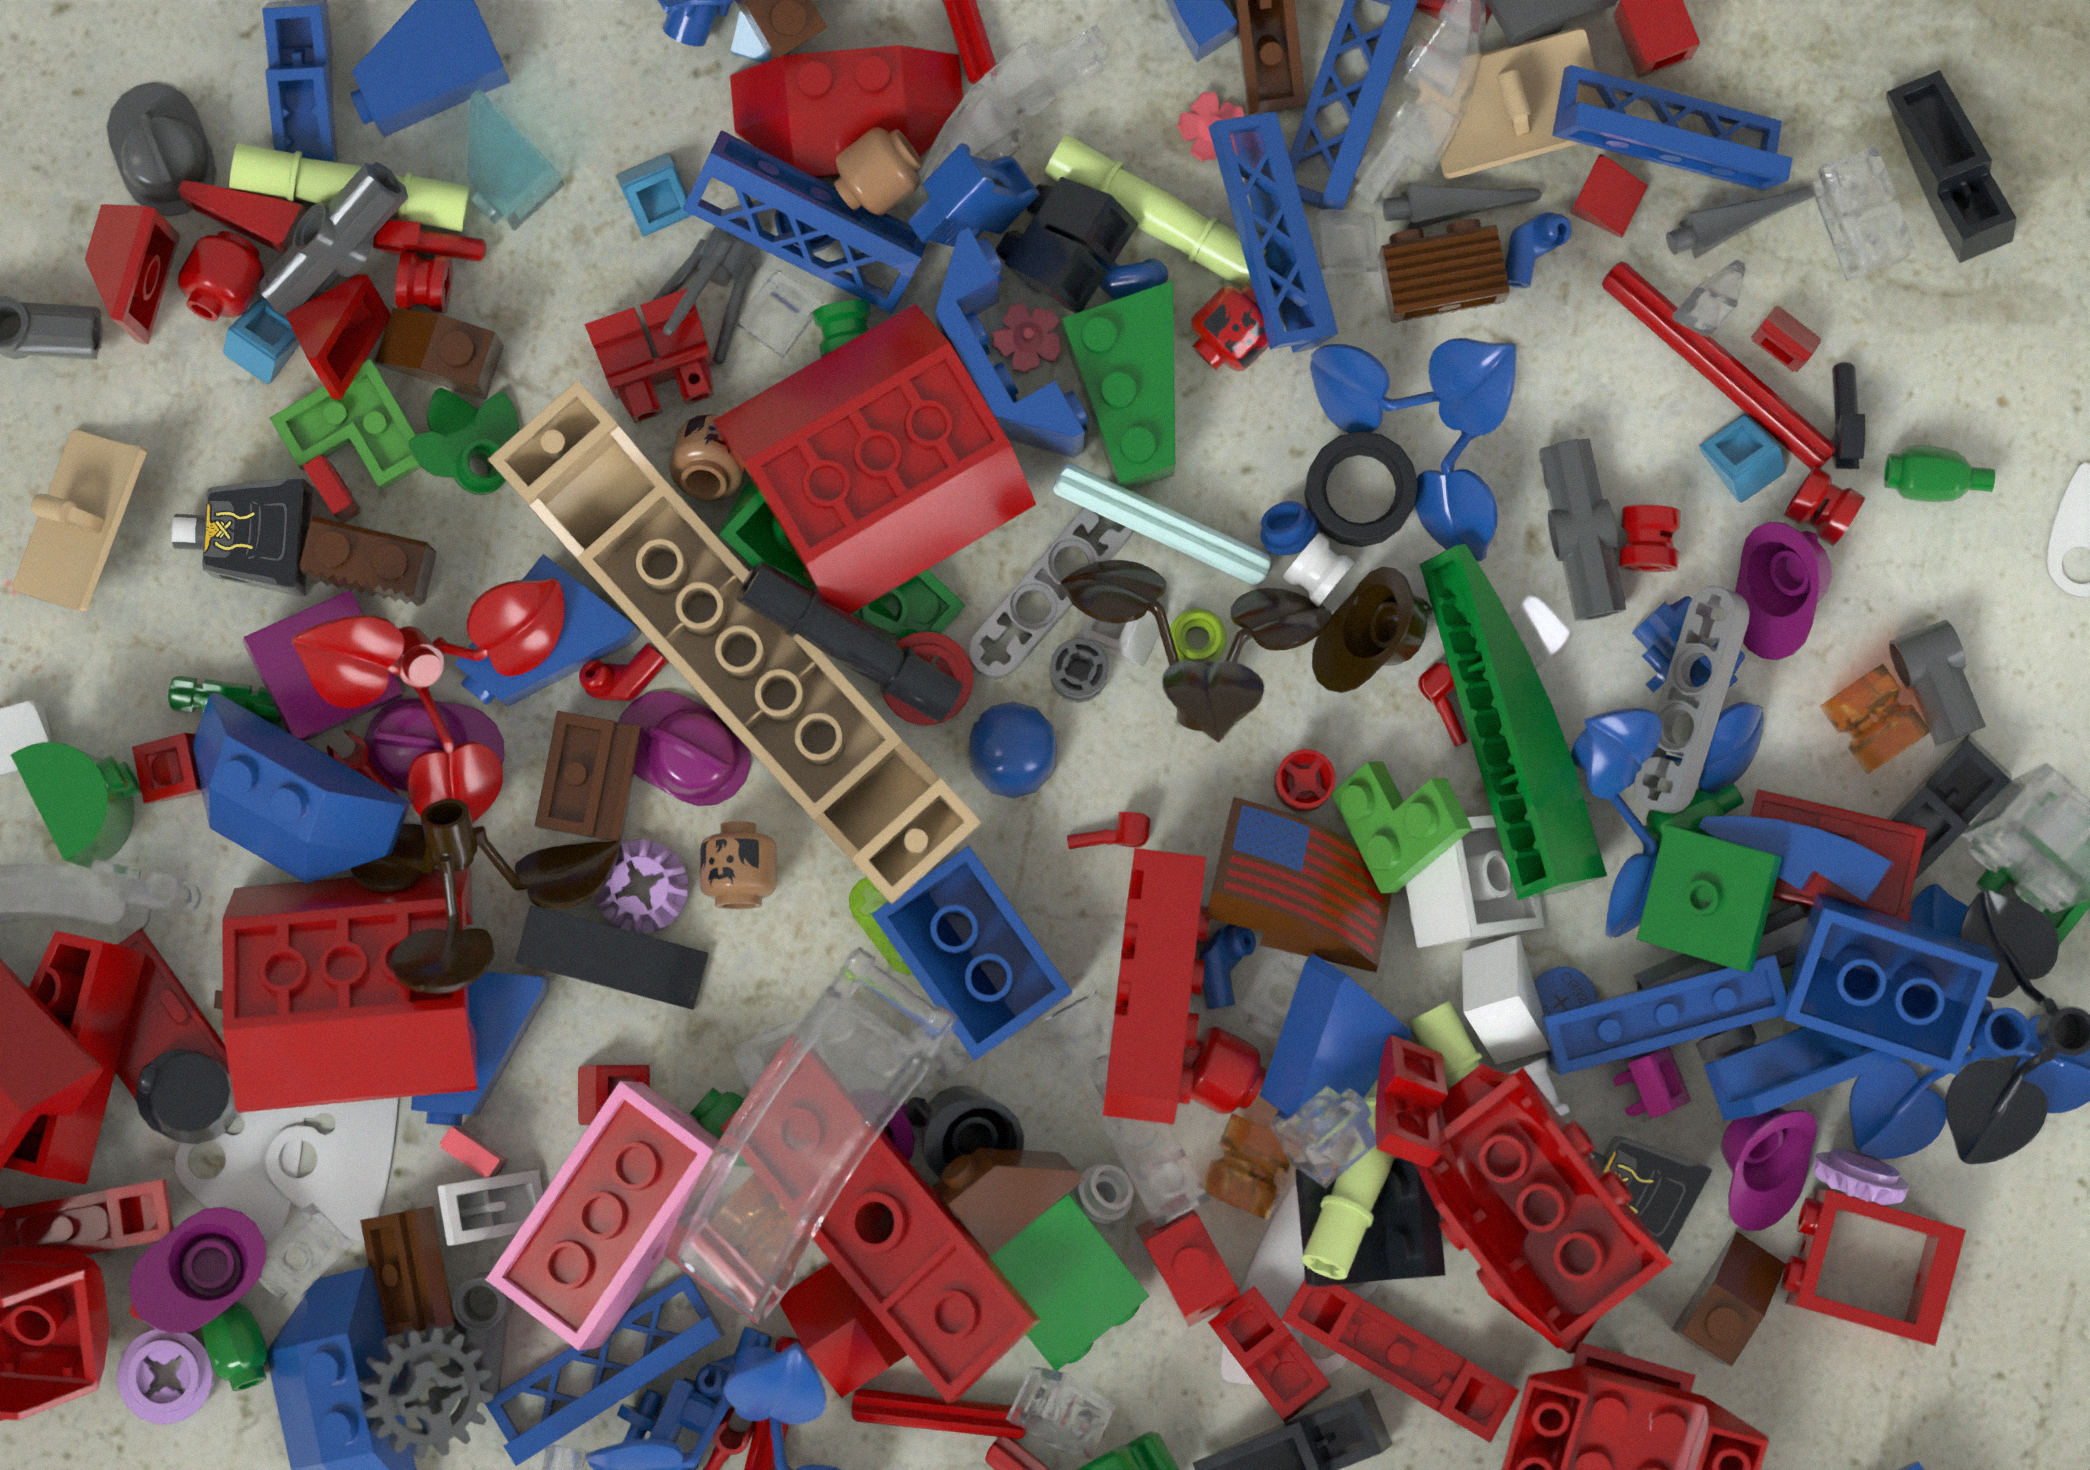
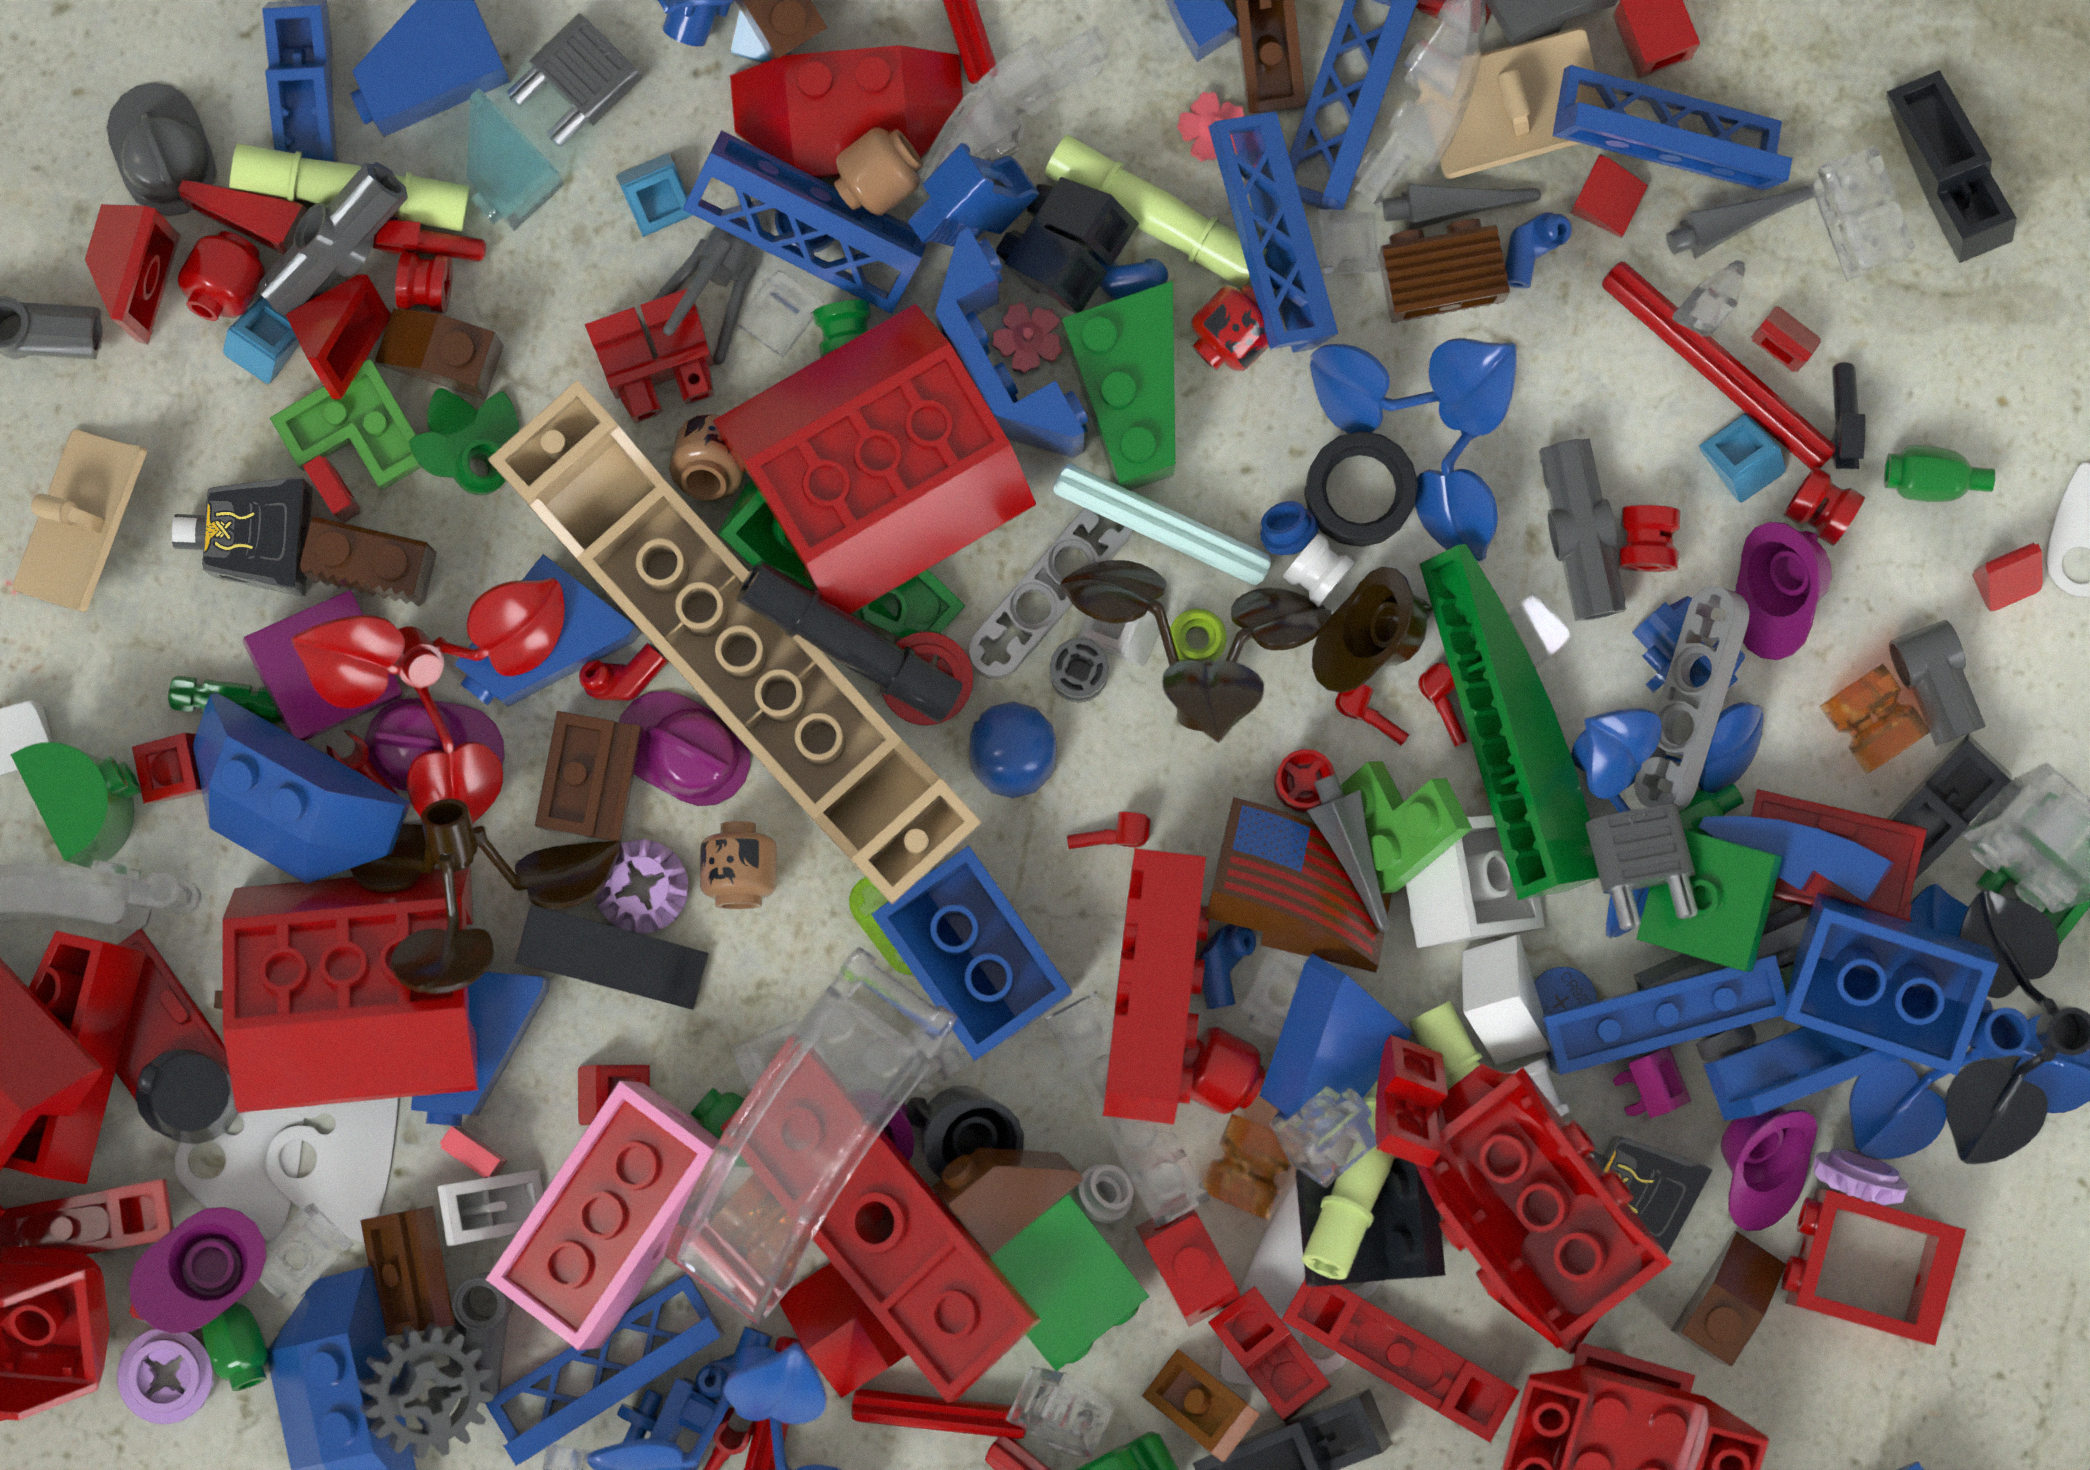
none -> dark grey piece [507,13,643,147]
none -> dark orange slope [1142,1349,1260,1462]
none -> dark grey piece [1307,774,1390,932]
none -> red hand [1335,684,1409,746]
none -> dark grey piece [1585,804,1698,930]
none -> slope [1972,542,2043,611]

